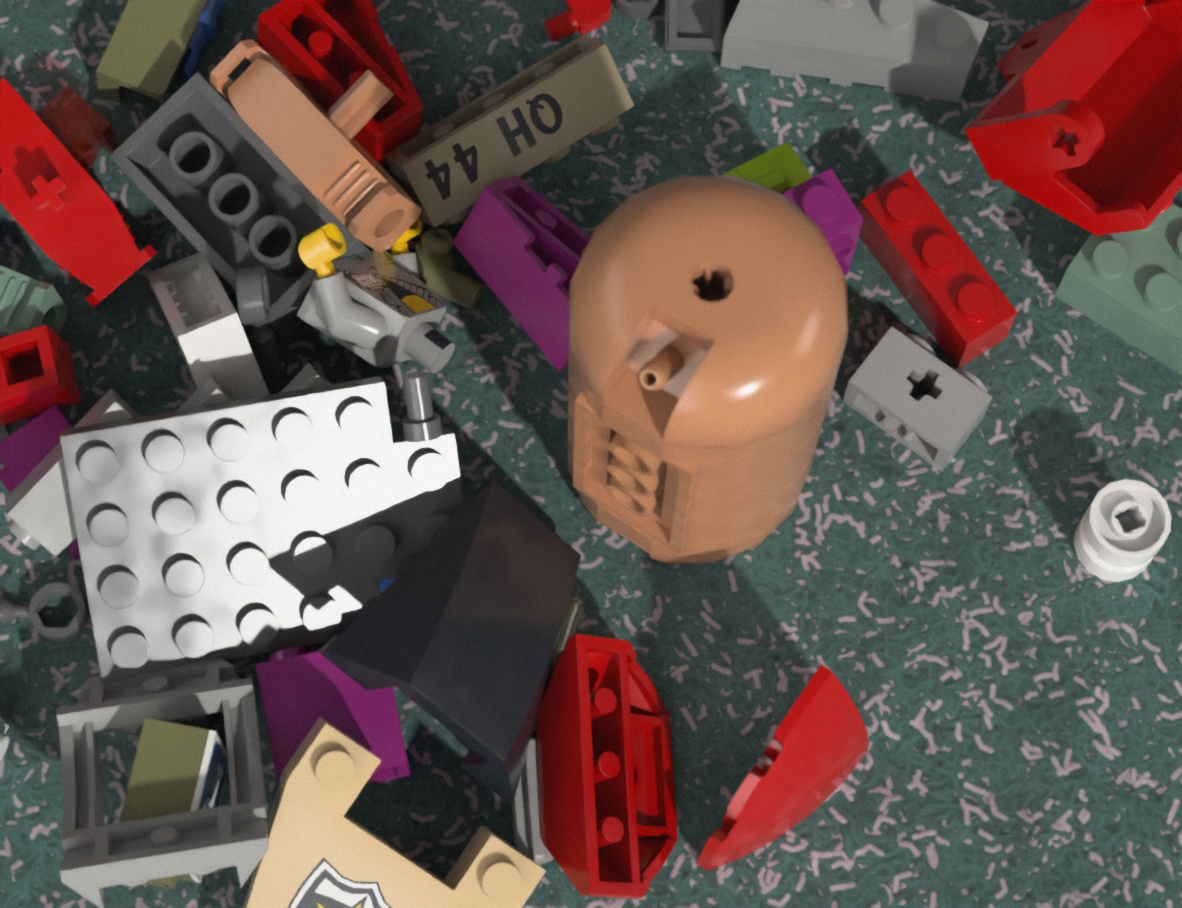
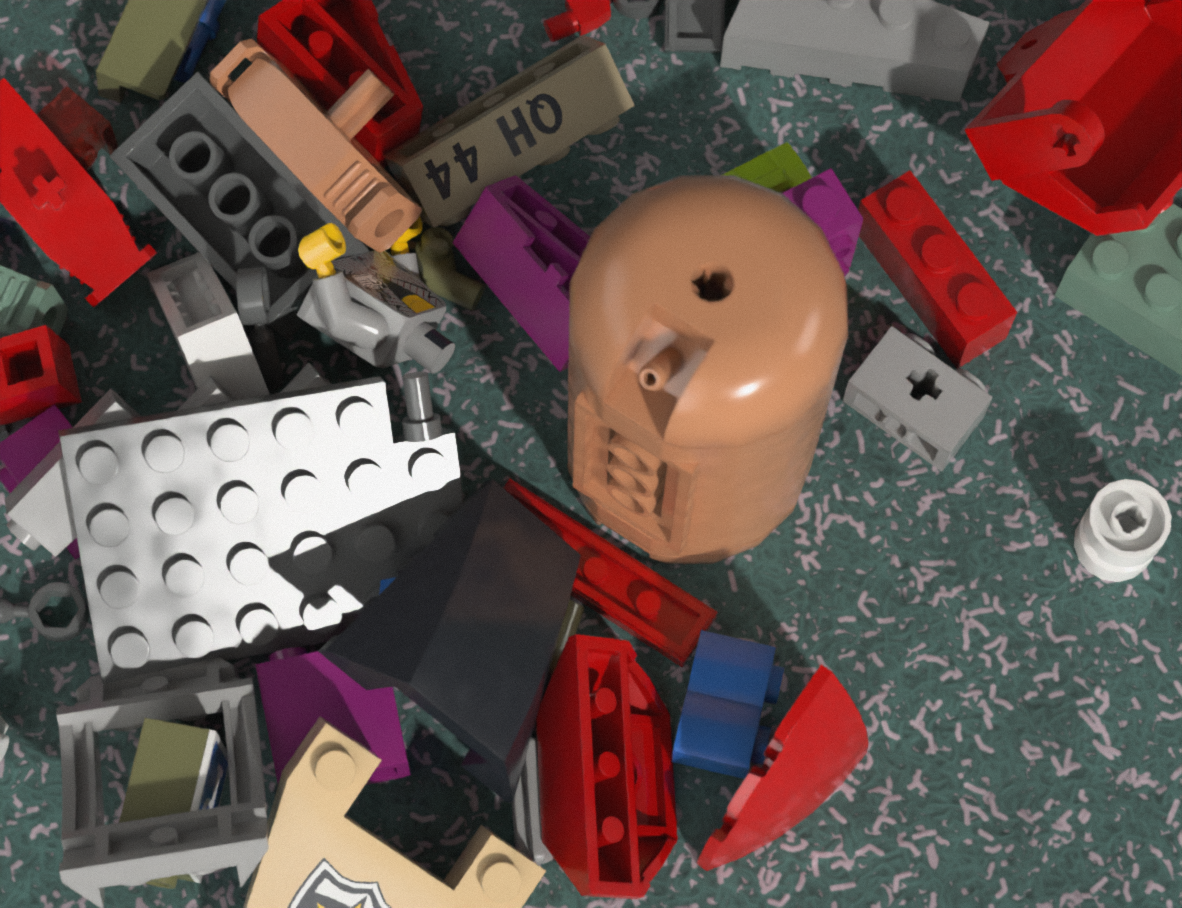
none -> red tile [503,479,718,668]
none -> blue brick [672,630,785,779]

